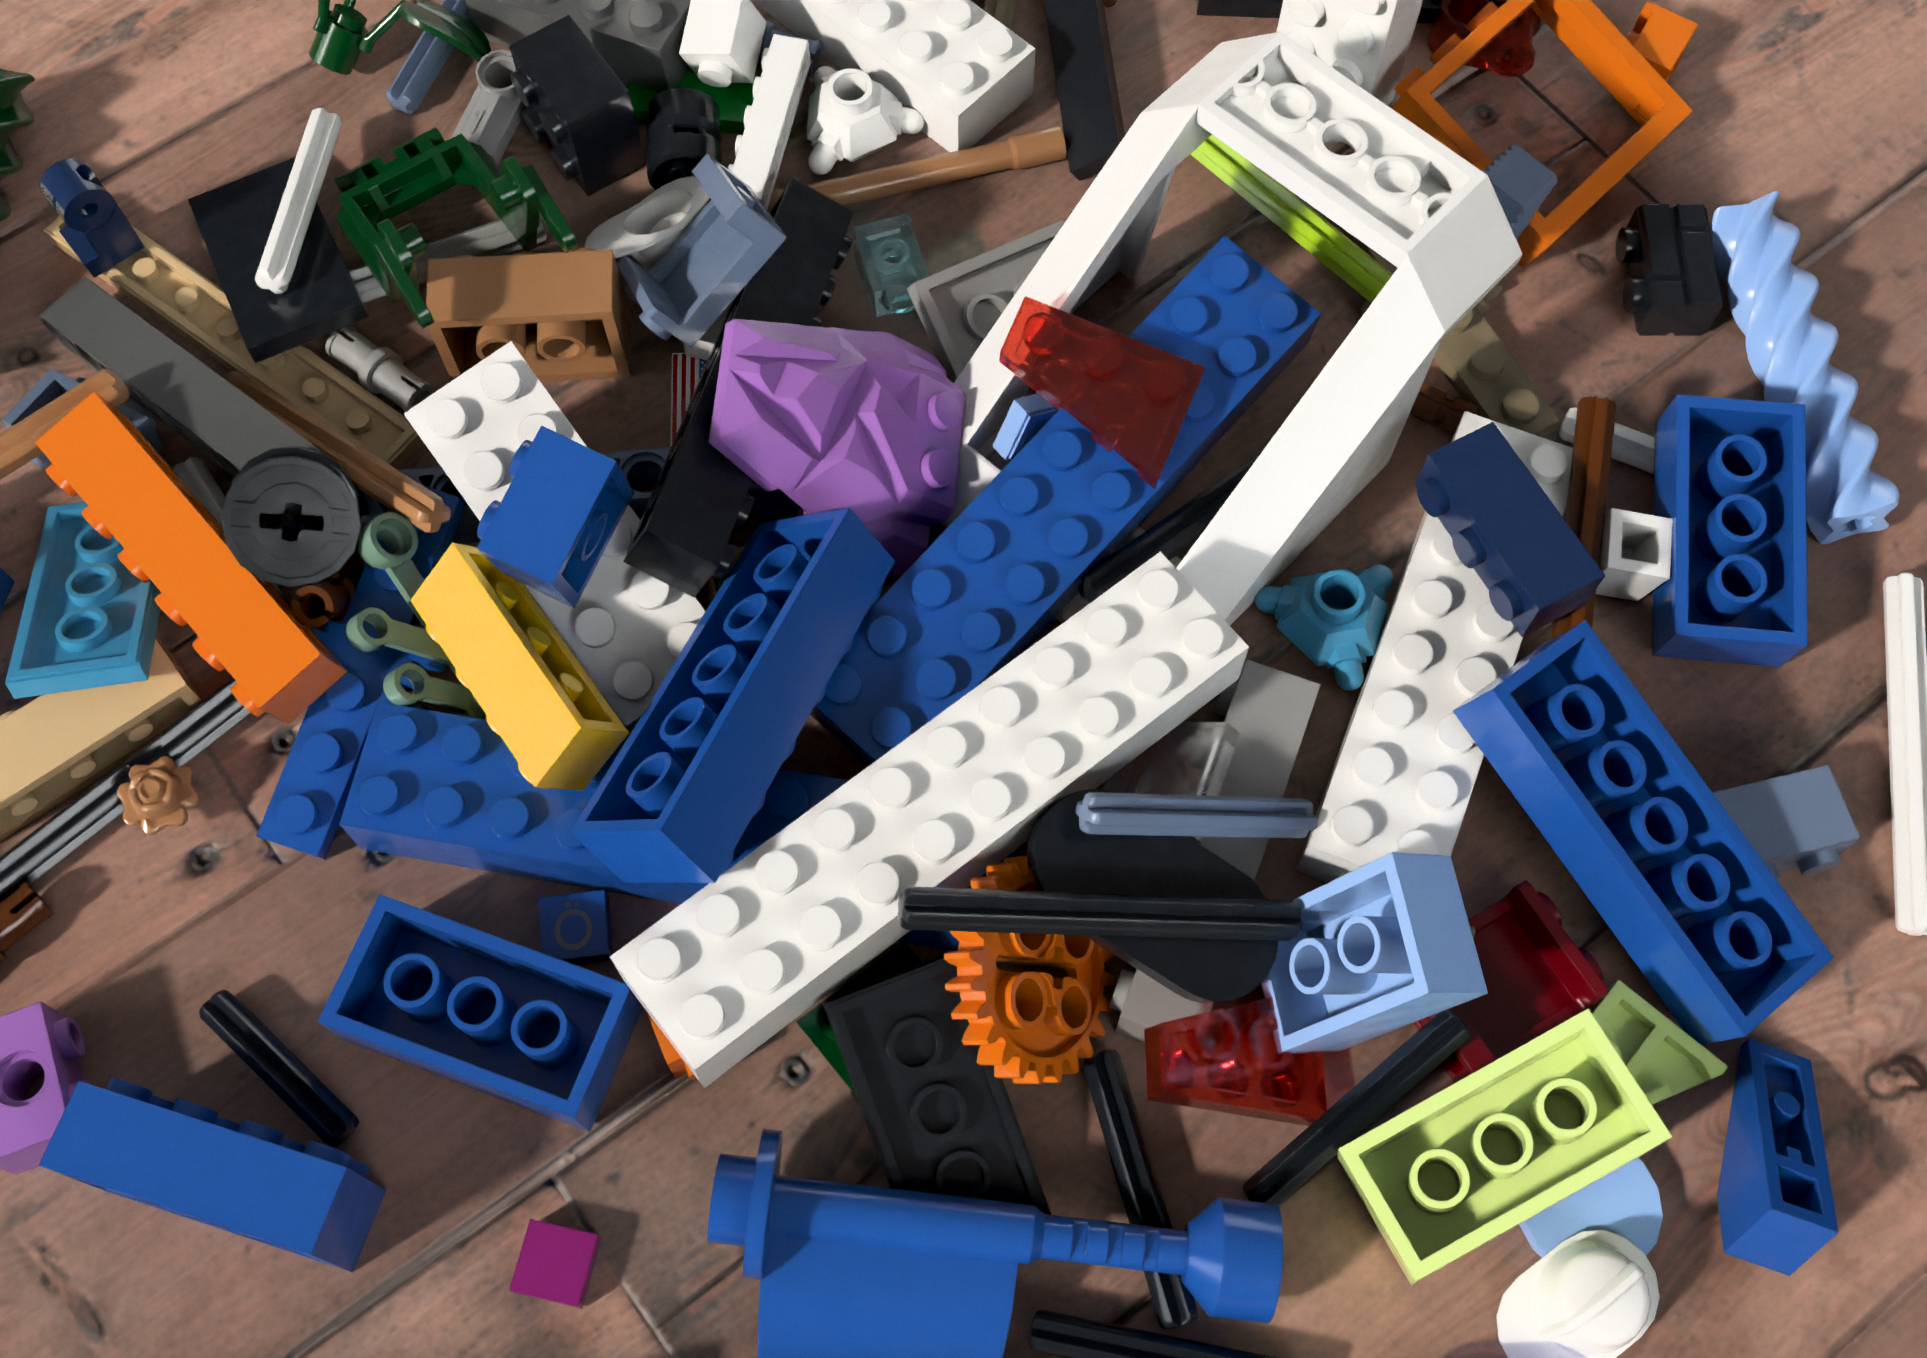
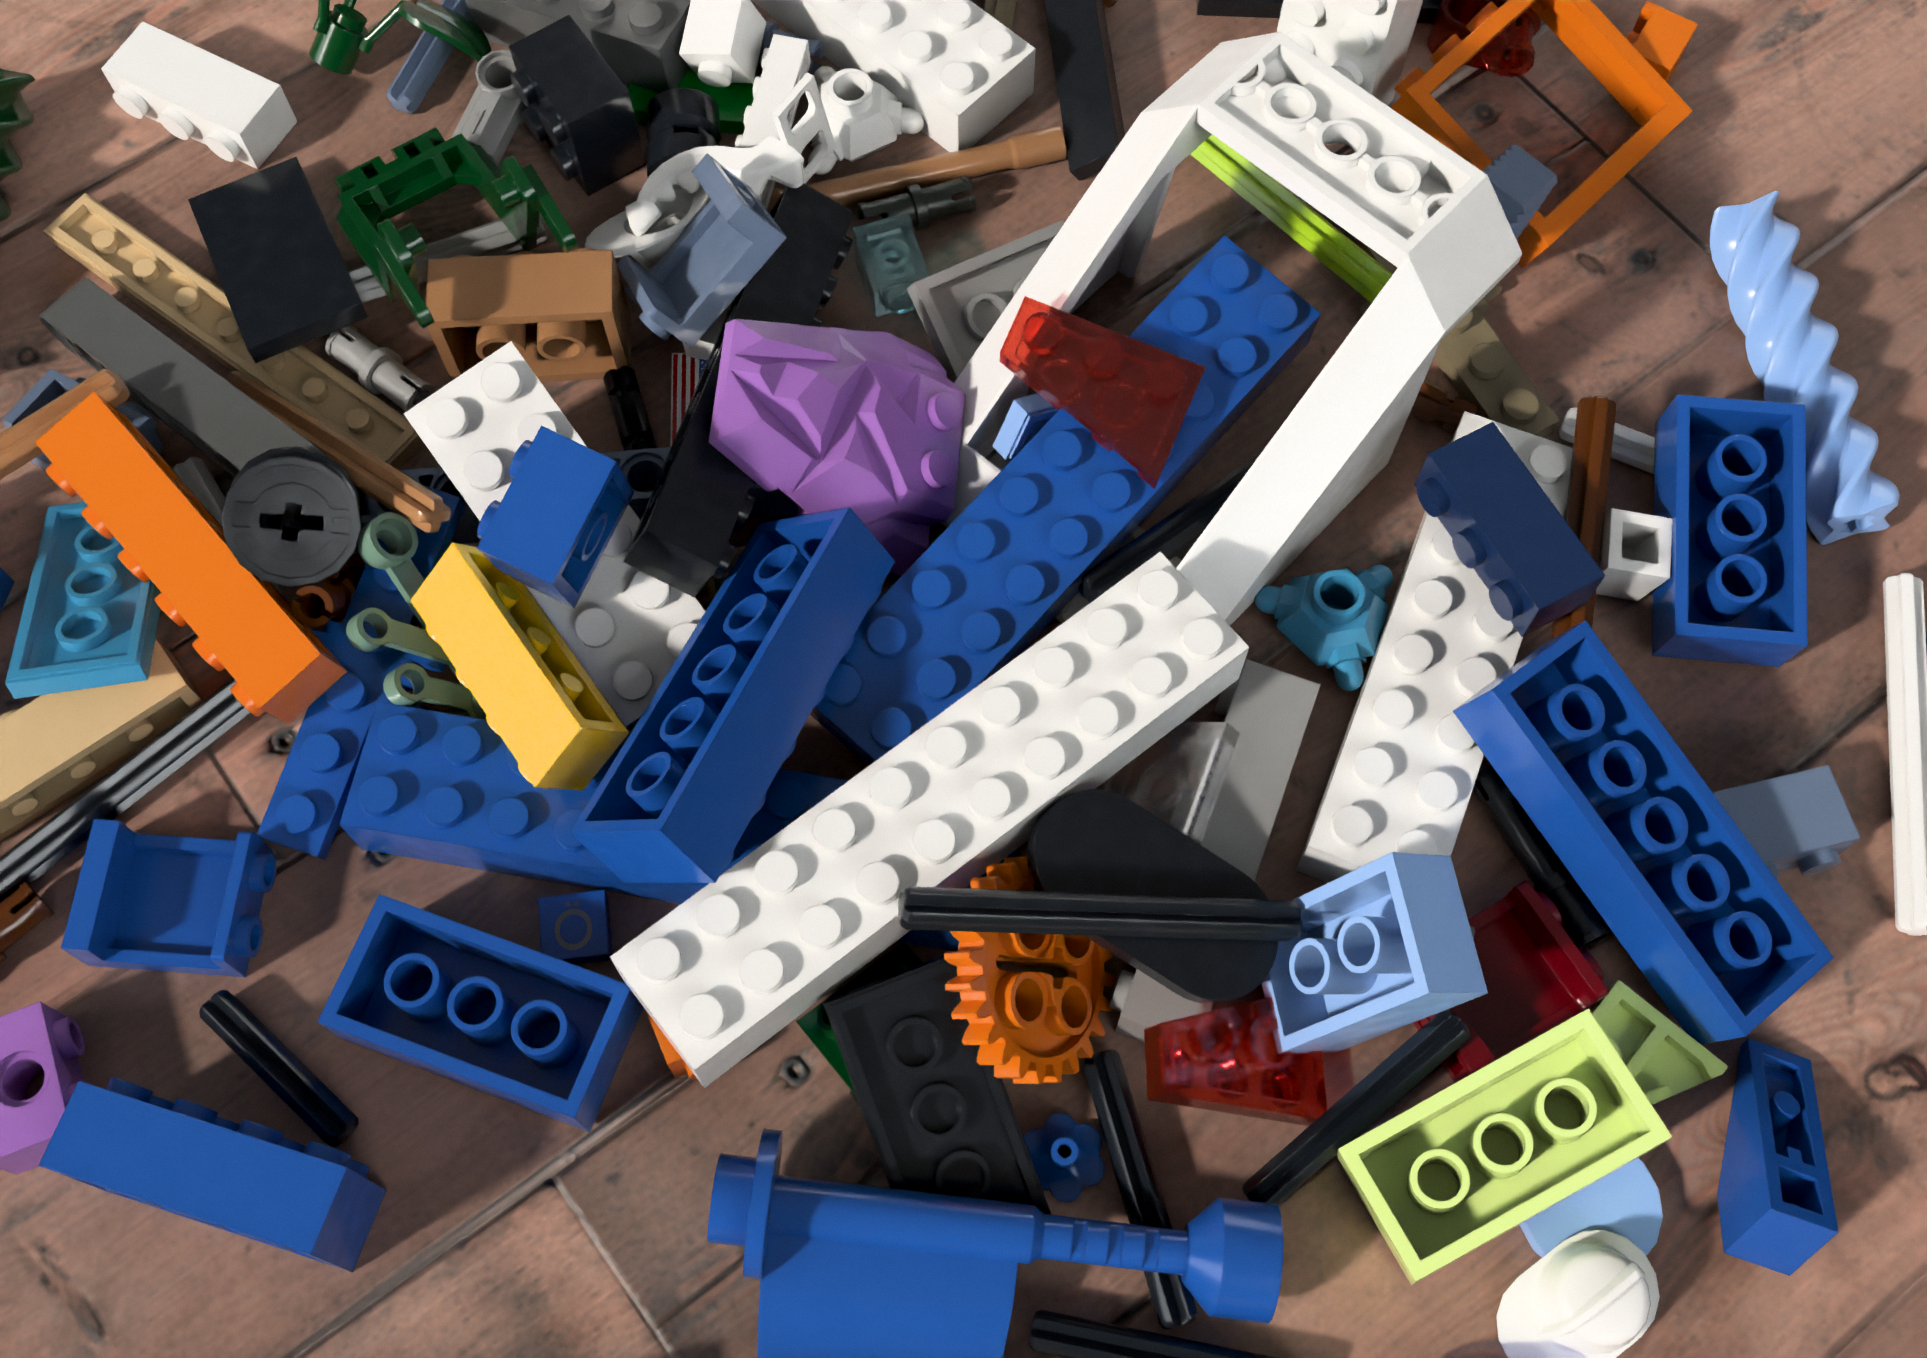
dark blue leg [39,158,145,278] -> none
medium nougat plant [117,756,200,835] -> none
white axle [255,108,342,294] -> none
magenta tile [509,1219,602,1309] -> none
sand blue axle [1076,792,1318,838] -> none
black brick [1616,204,1723,336] -> none
none -> blue panel [61,819,276,977]
none -> white brick [101,21,297,169]
none -> black axle [603,366,657,451]
none -> white piece [625,72,836,236]
none -> pearl dark grey pin [856,175,976,241]
none -> blue plant [1024,1113,1105,1203]
none -> black pin [1473,765,1612,949]

